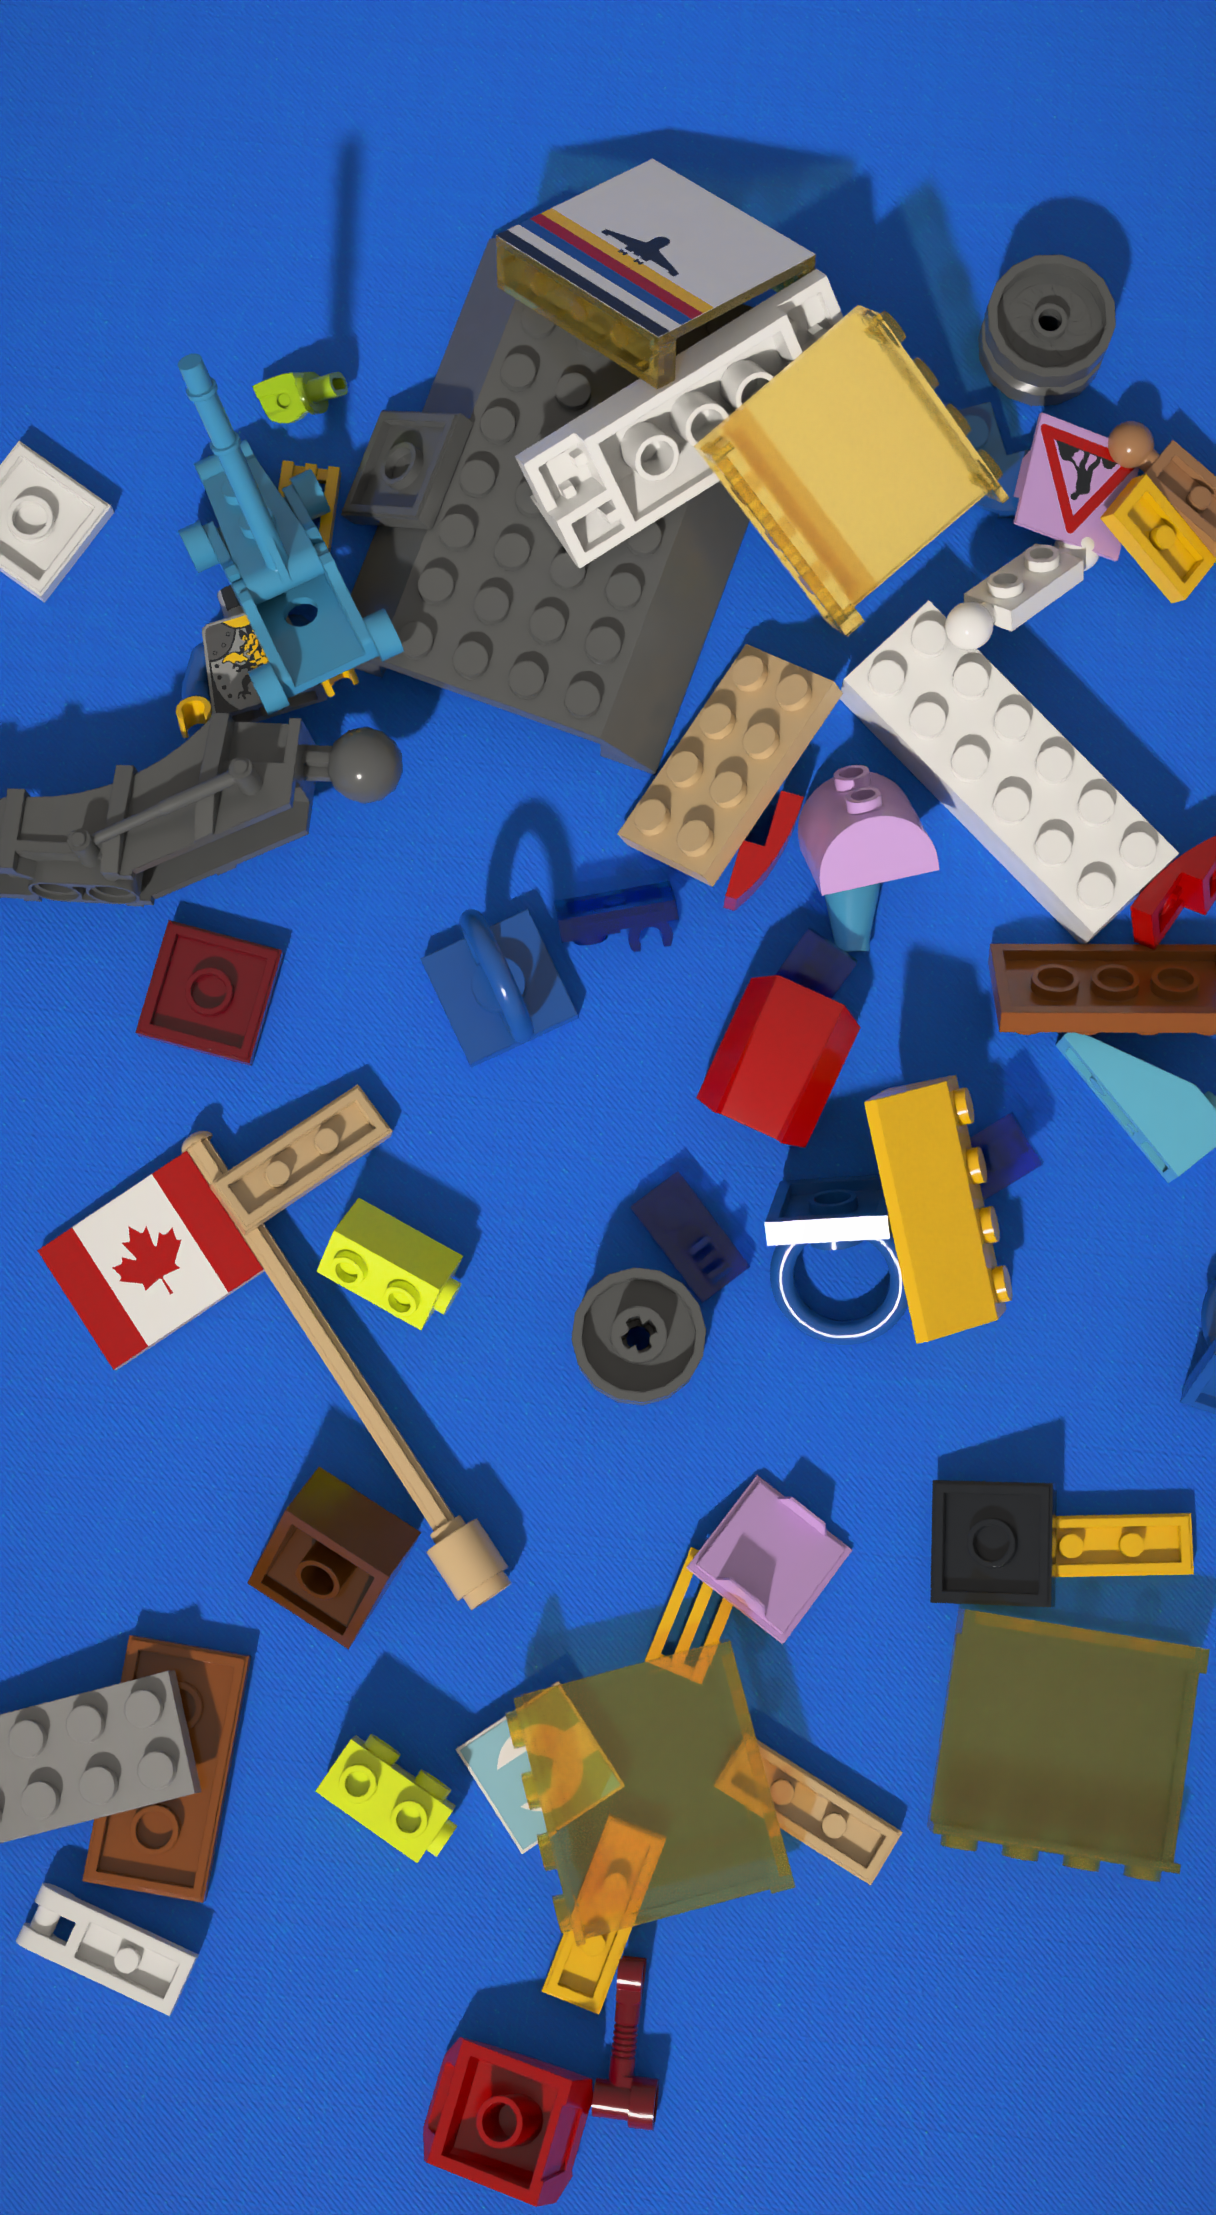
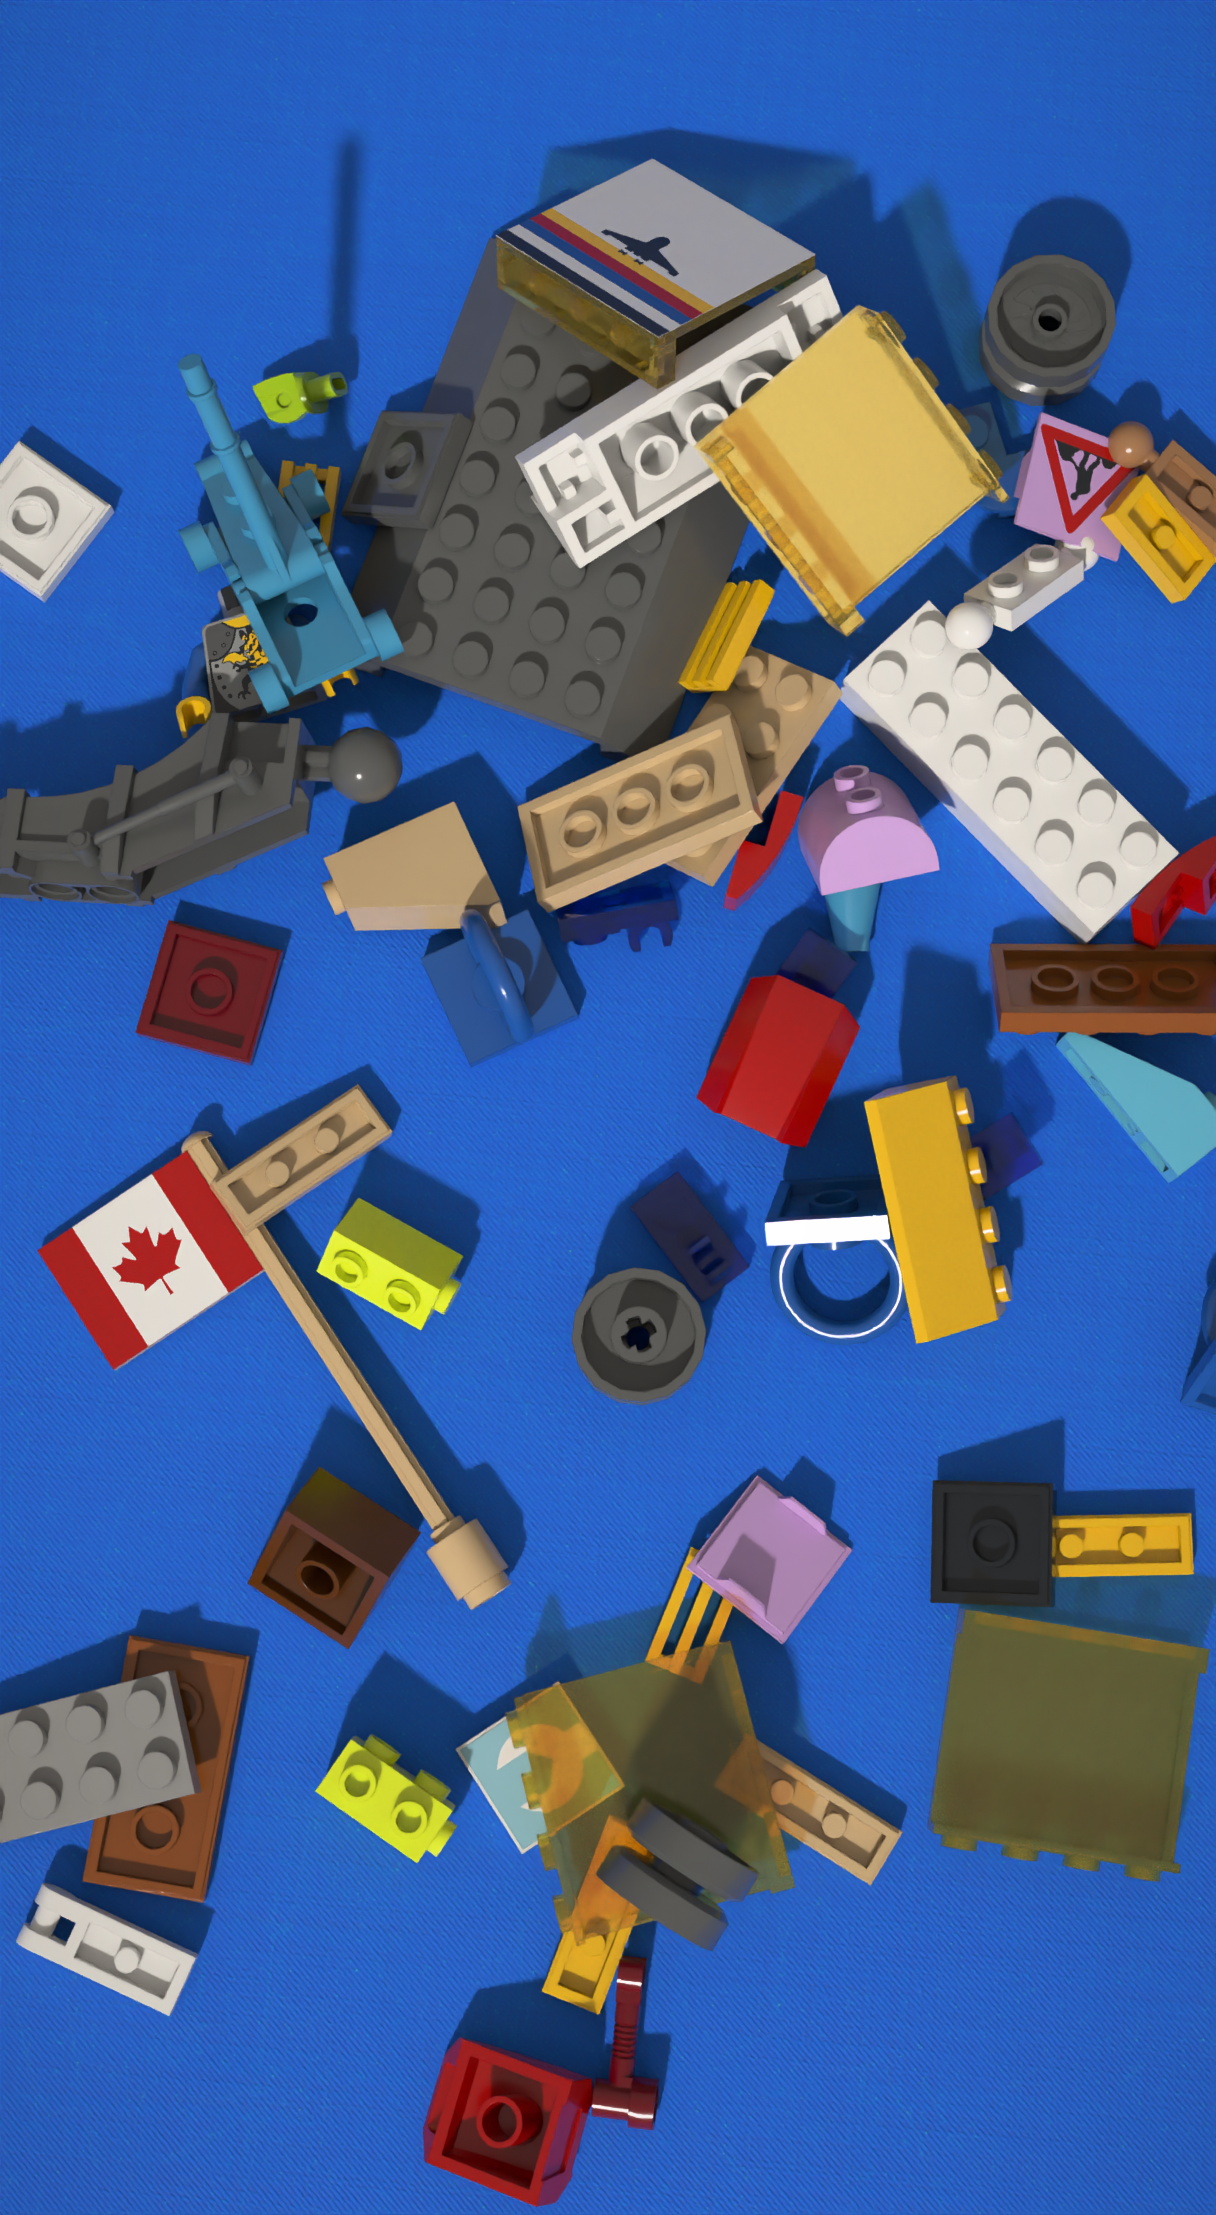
none -> tan slope [321,801,507,931]
none -> tan plate [517,714,763,913]
none -> dark grey wheel [596,1796,760,1951]
none -> yellow tile [678,579,775,693]

